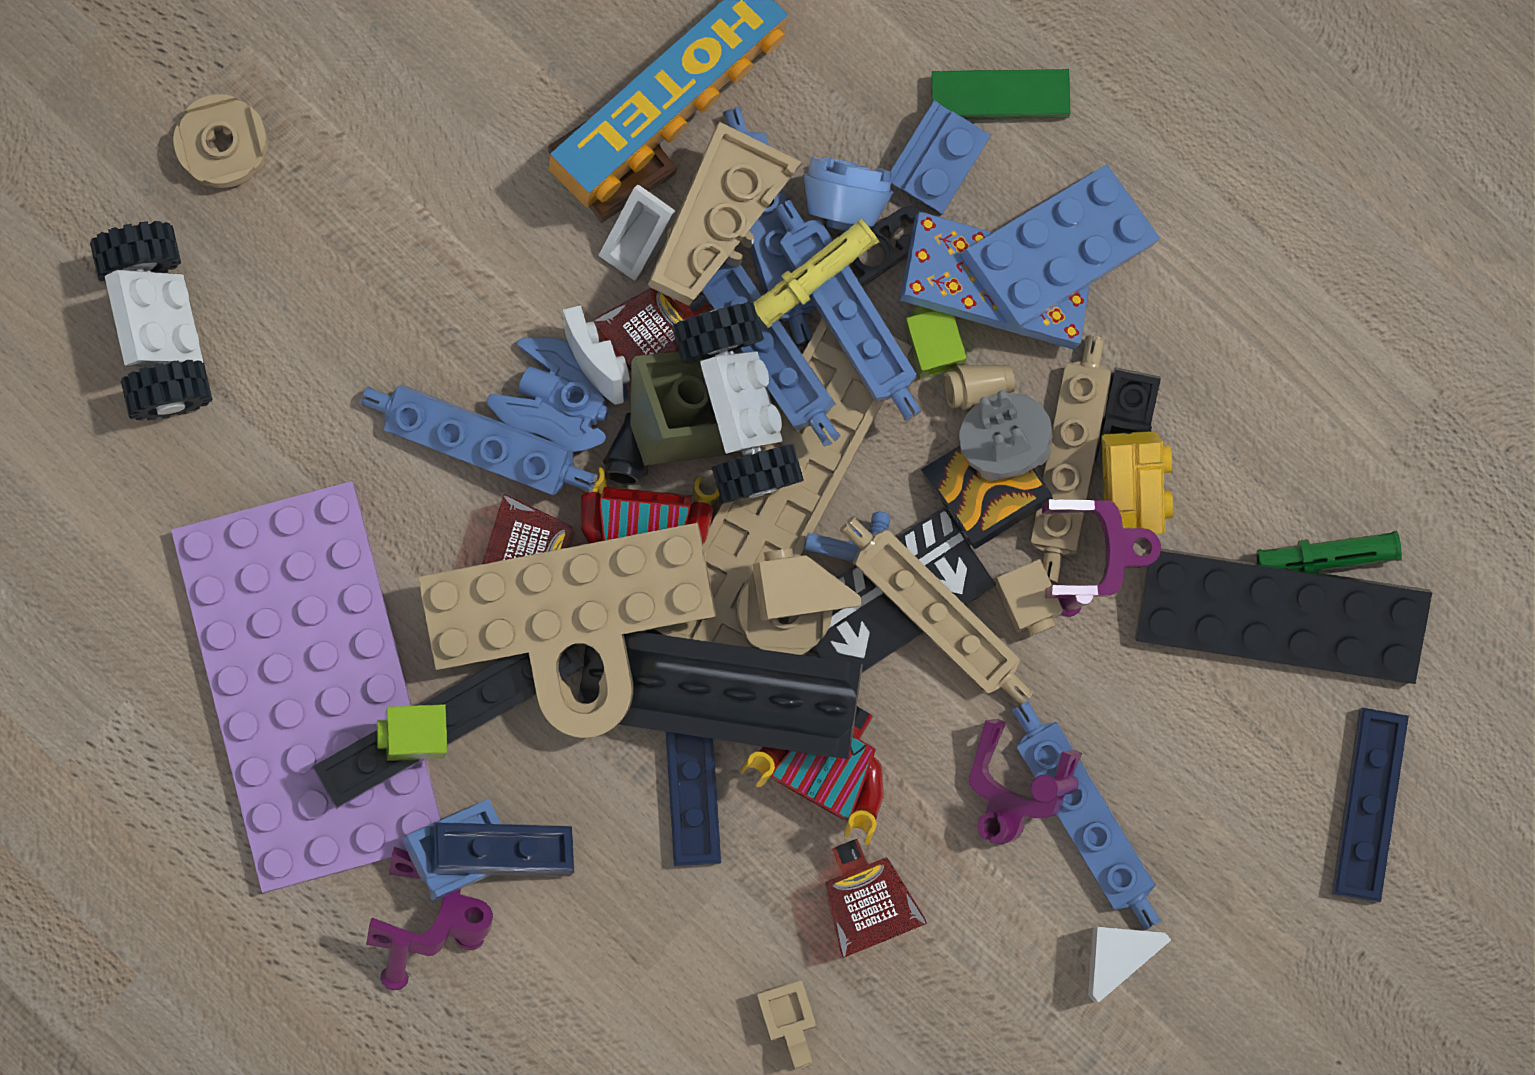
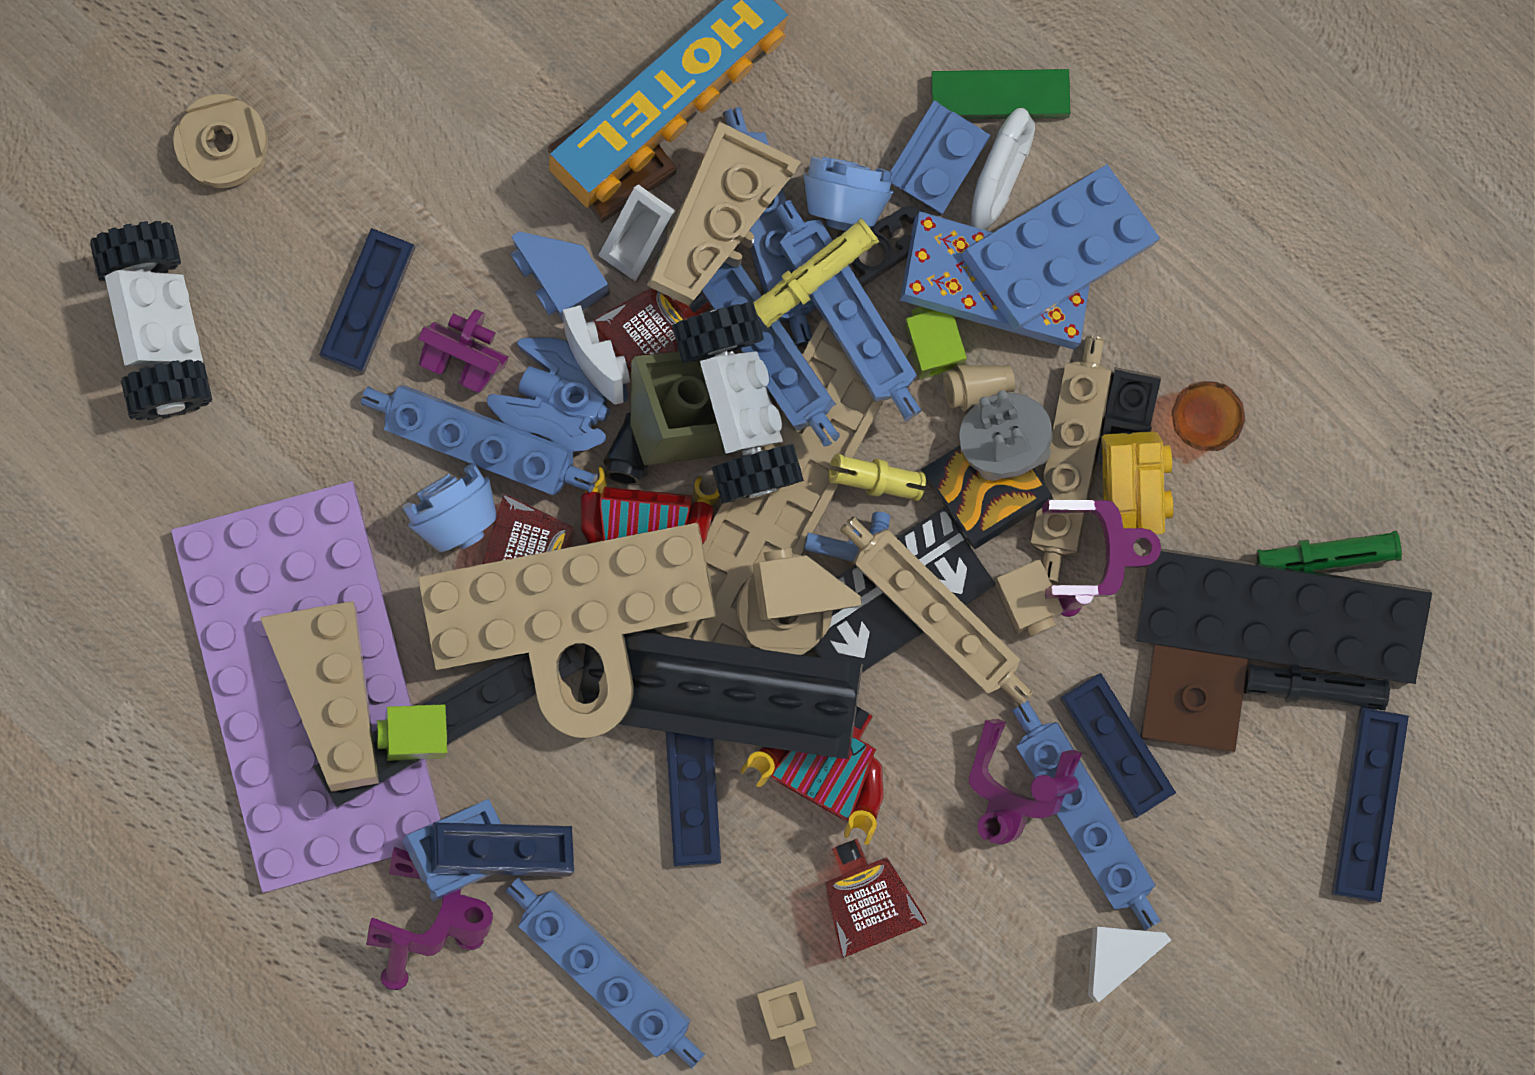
none -> tan wing [260,601,379,792]
none -> dark blue tile [319,228,416,374]
none -> light blue cone [402,464,497,552]
none -> magenta hips [418,309,509,393]
none -> medium blue plate [505,877,705,1069]
none -> medium blue slope [510,231,610,323]
none -> light yellow pin [828,454,926,502]
none -> white piece [971,108,1035,230]
none -> dark blue tile [1060,673,1176,818]
none -> reddish brown plate [1140,645,1248,753]
none -> clear orange hair [1171,381,1246,451]
none -> black pin [1244,664,1390,710]

